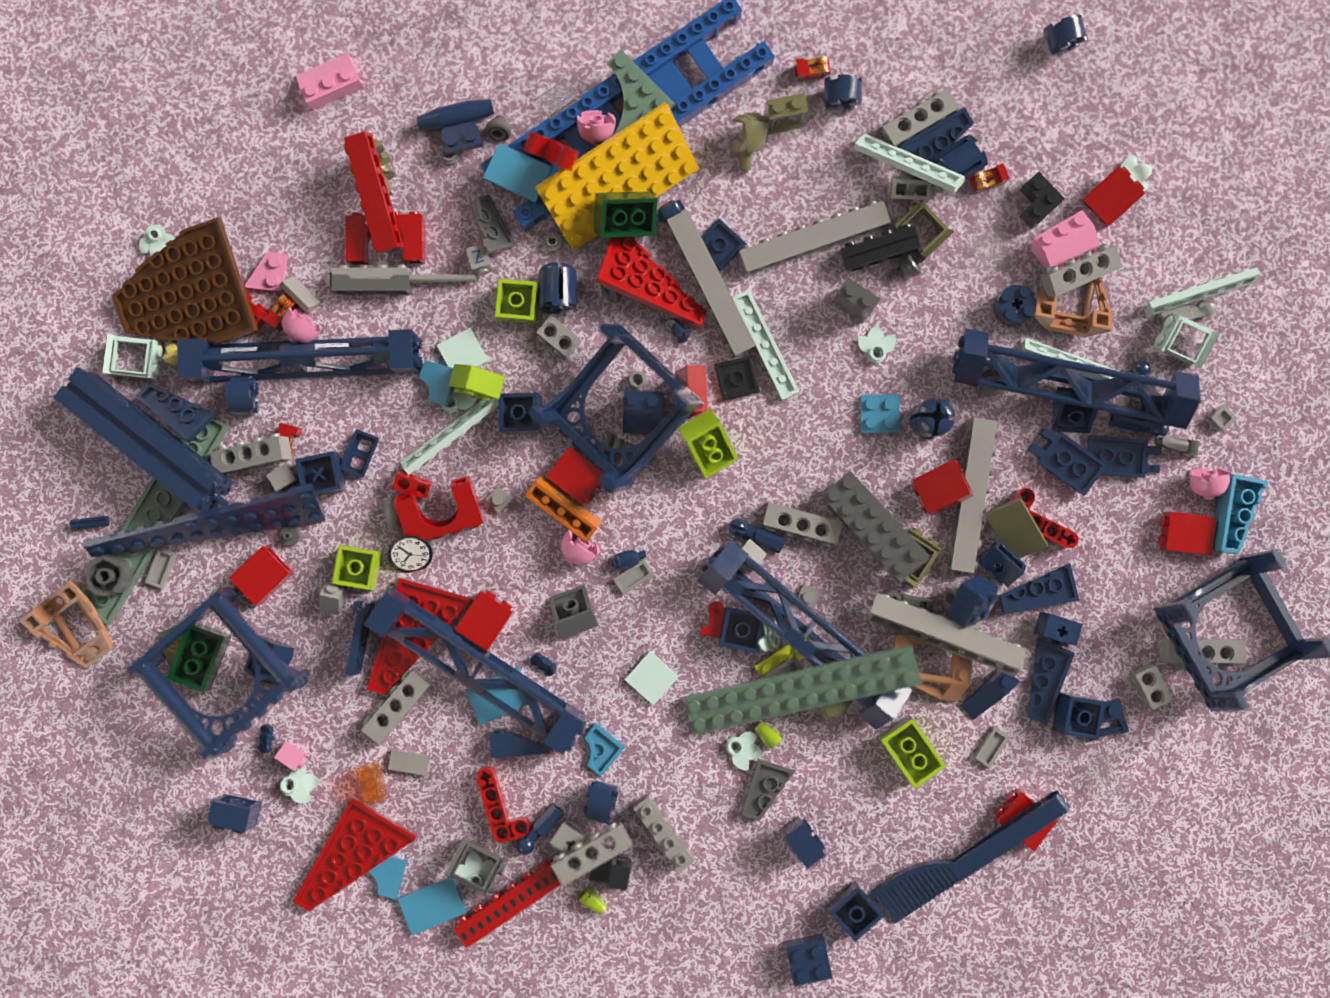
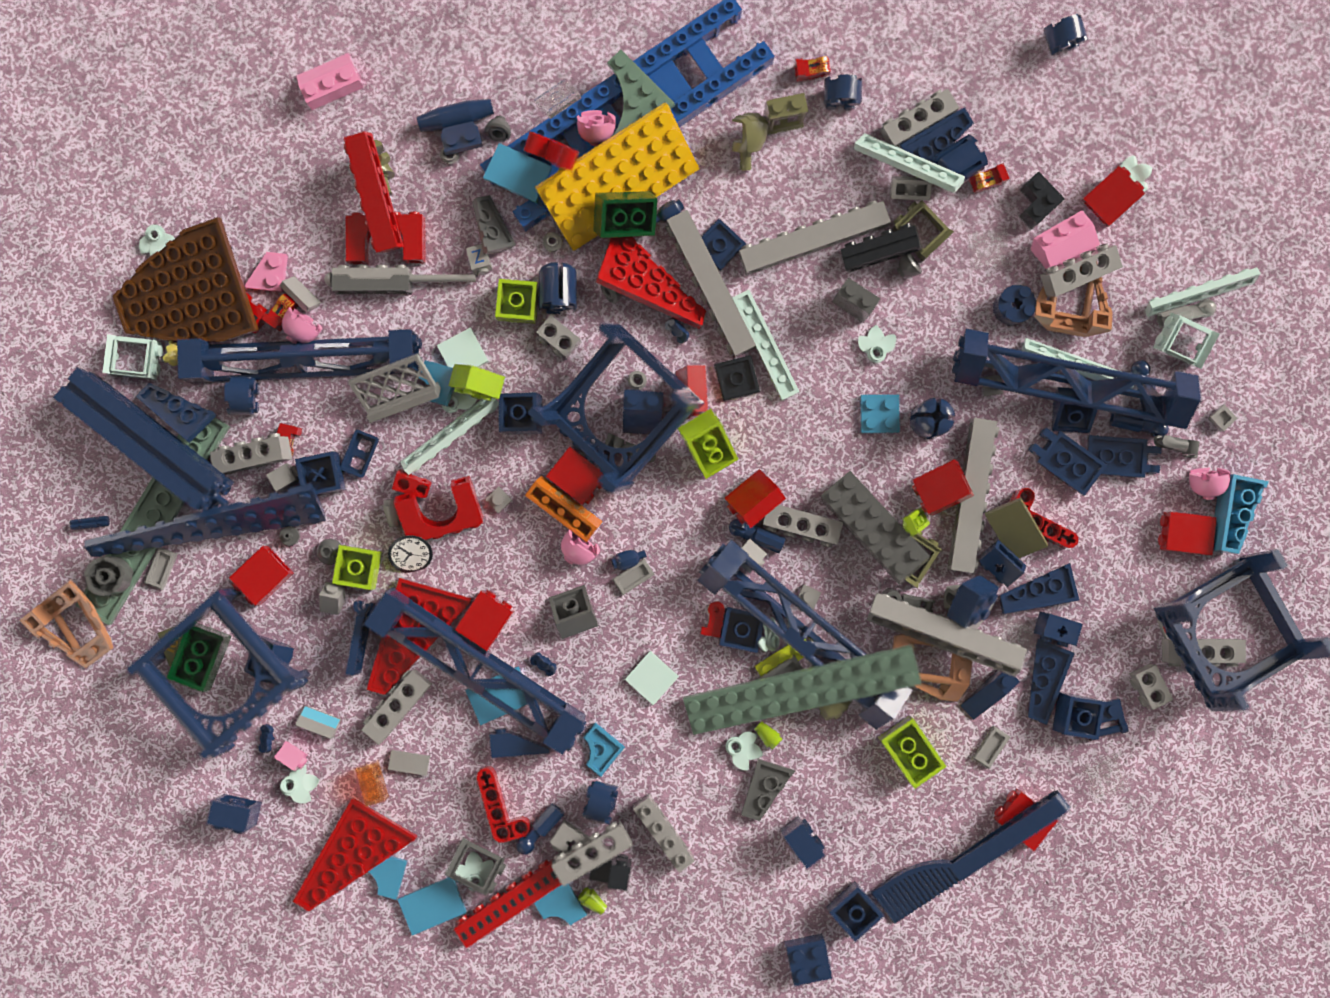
none -> slope [295,705,341,739]
none -> dark grey brick [316,538,341,565]
none -> light grey fence [348,354,441,423]
none -> dark azure tile [534,883,587,926]
none -> red brick [724,469,787,528]
none -> lime plate [903,507,930,536]

